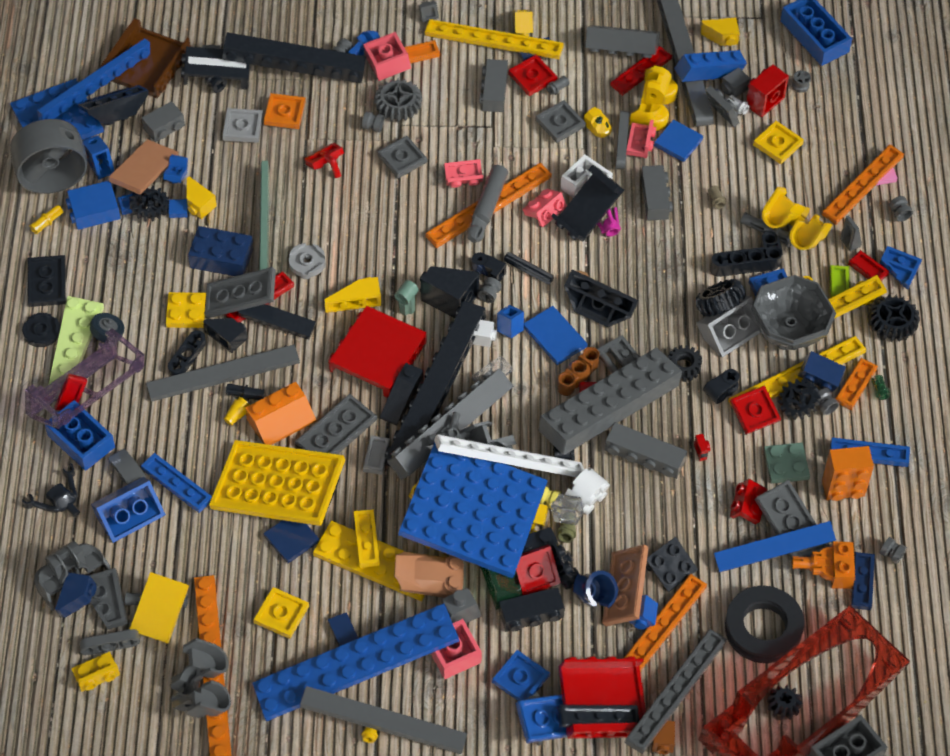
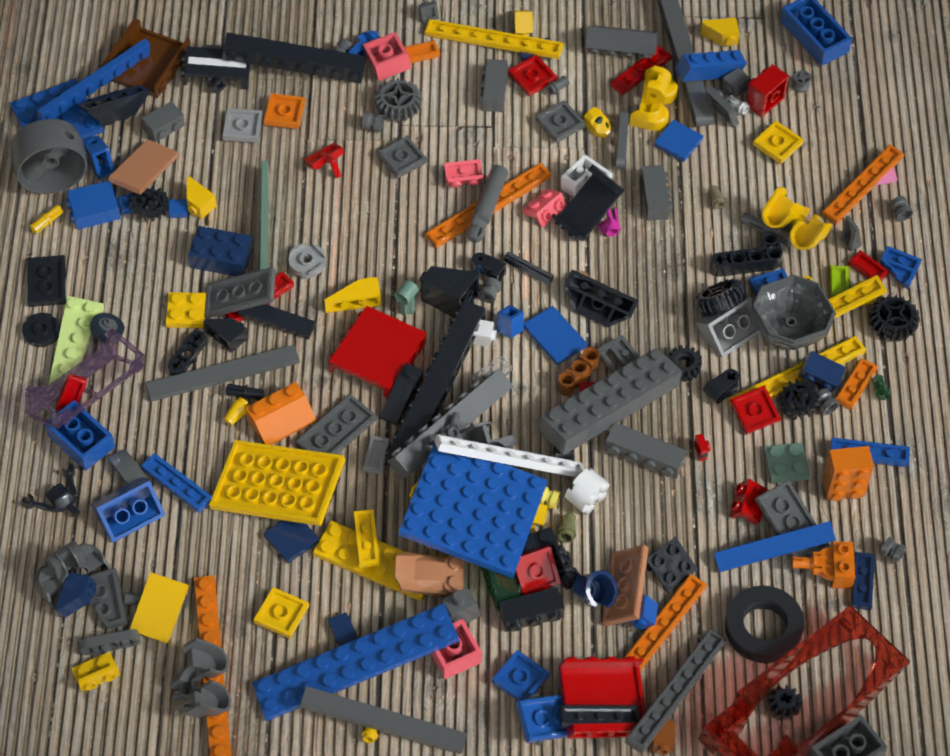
blue bracket [163,154,188,183] -> none
clear brick [551,494,584,525] -> none
coral bracket [626,120,656,158] -> none

